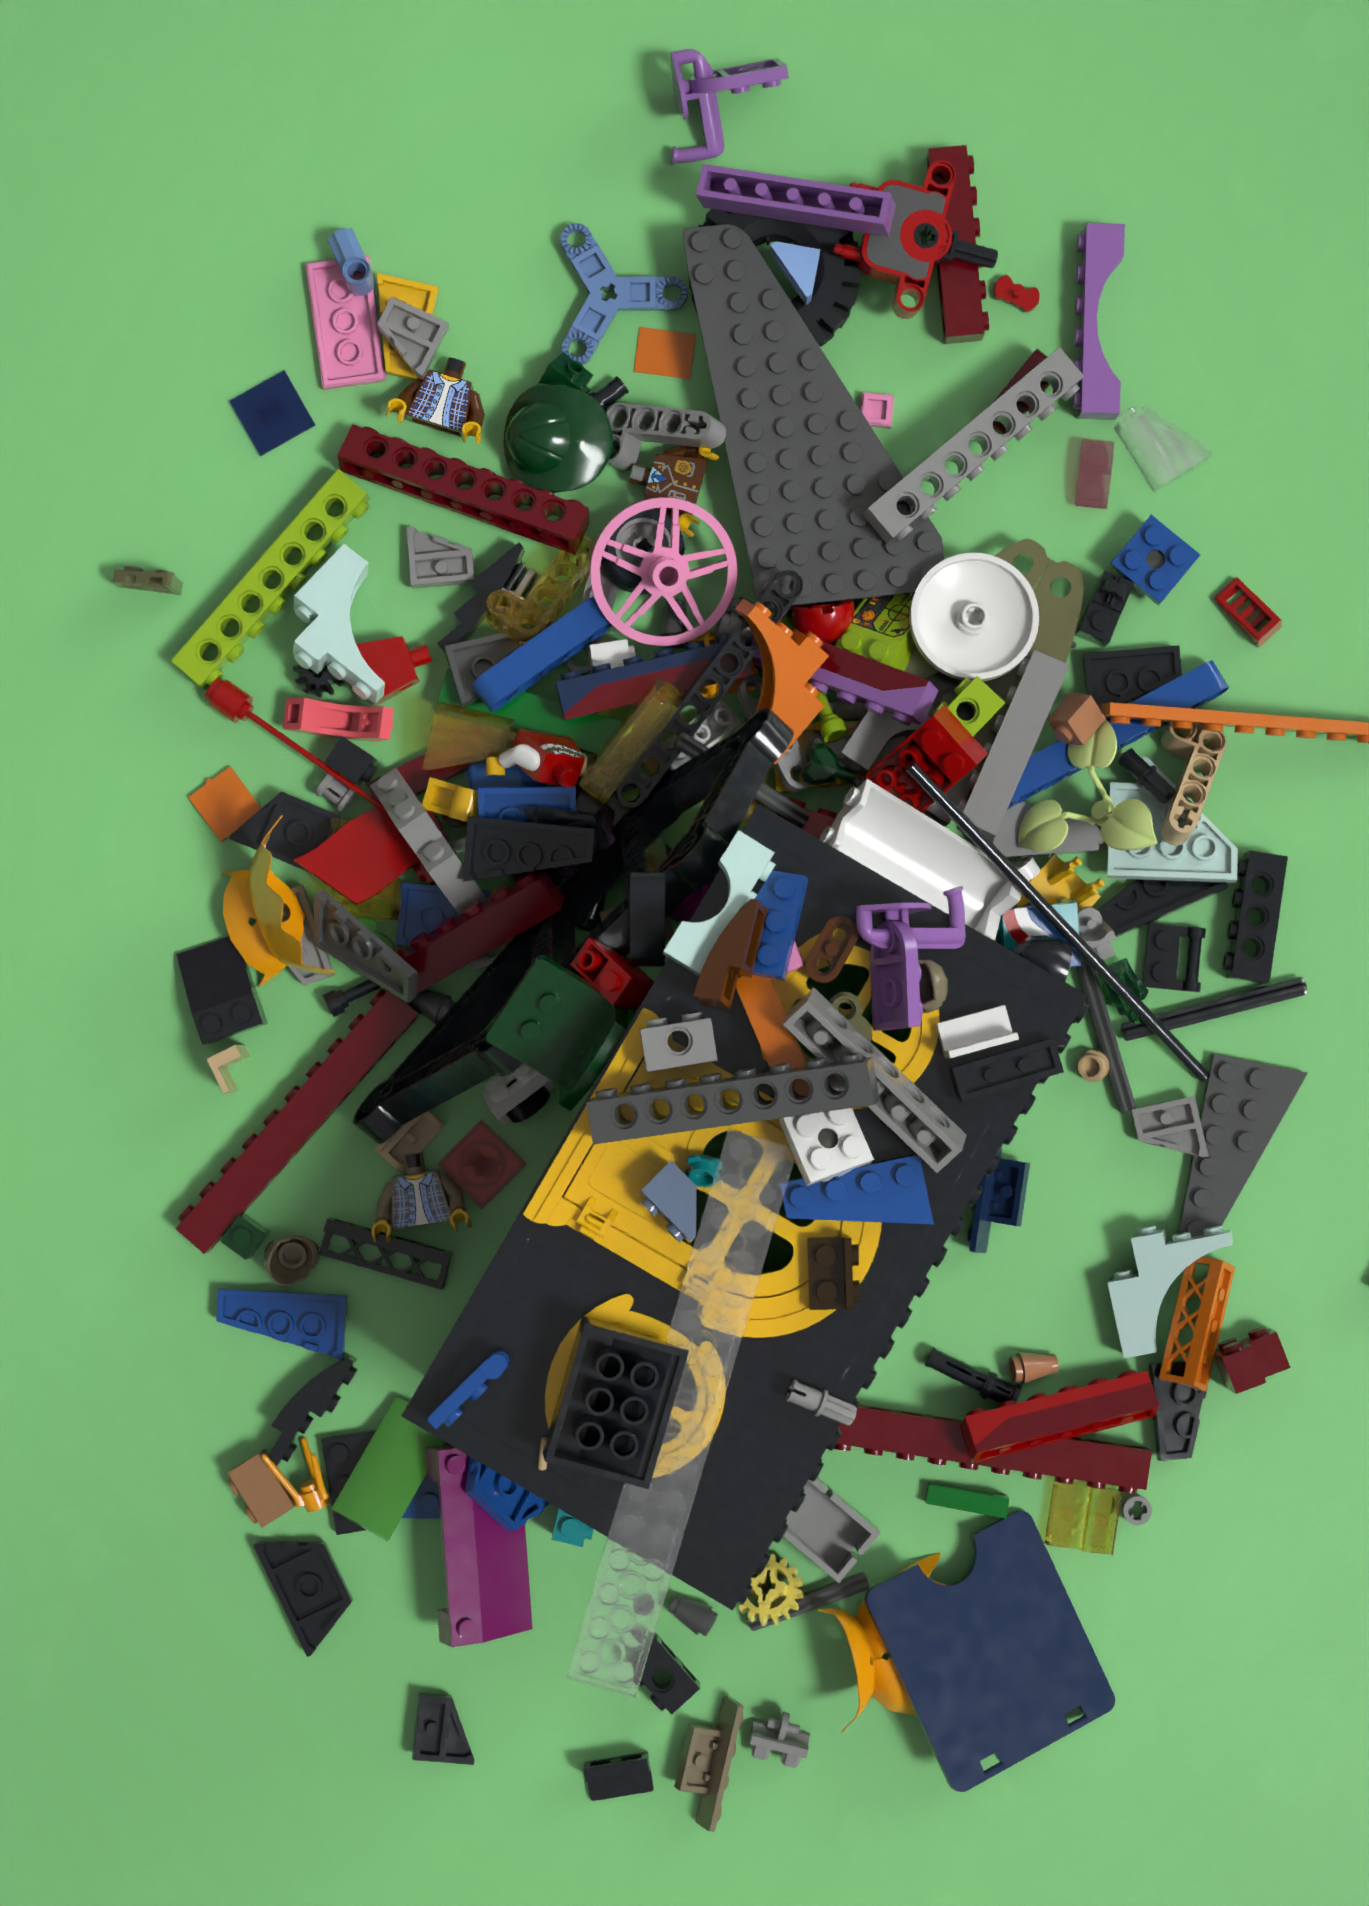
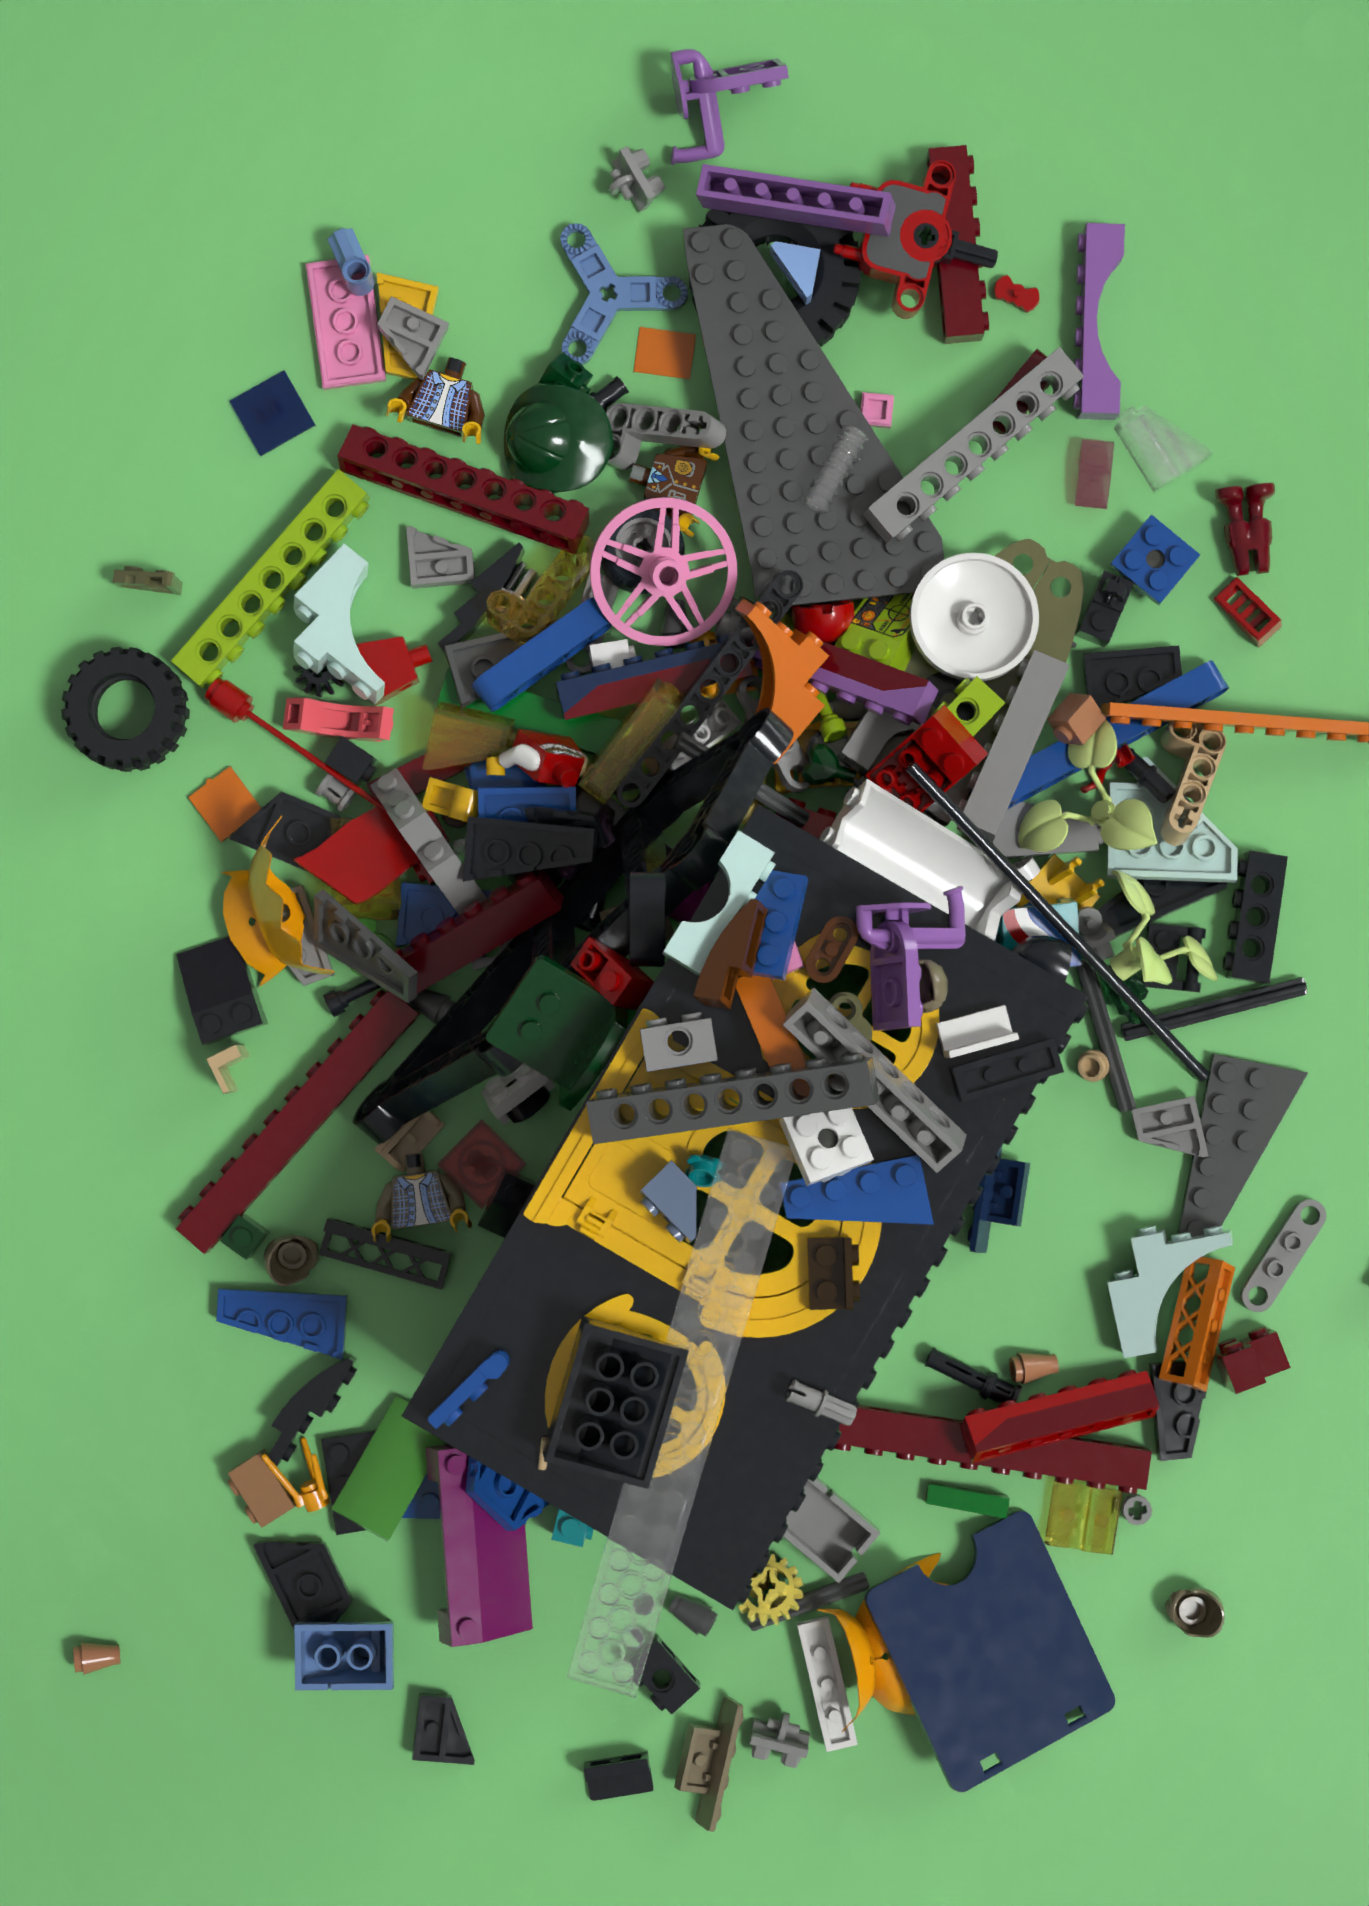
none -> black tyre [61,647,190,772]
none -> nougat cone [73,1642,121,1675]
none -> medium blue piece [294,1621,394,1690]
none -> black slope [477,1168,535,1238]
none -> light grey hips [608,146,665,212]
none -> white gear [797,1616,858,1752]
none -> clear piece [802,425,869,514]
none -> red piece [1080,743,1135,794]
none -> yellowish green plant [1109,870,1218,985]
none -> dark tan hair [1165,1587,1225,1638]
none -> dark red piece [1215,483,1275,576]
none -> light grey plate [1240,1199,1326,1312]

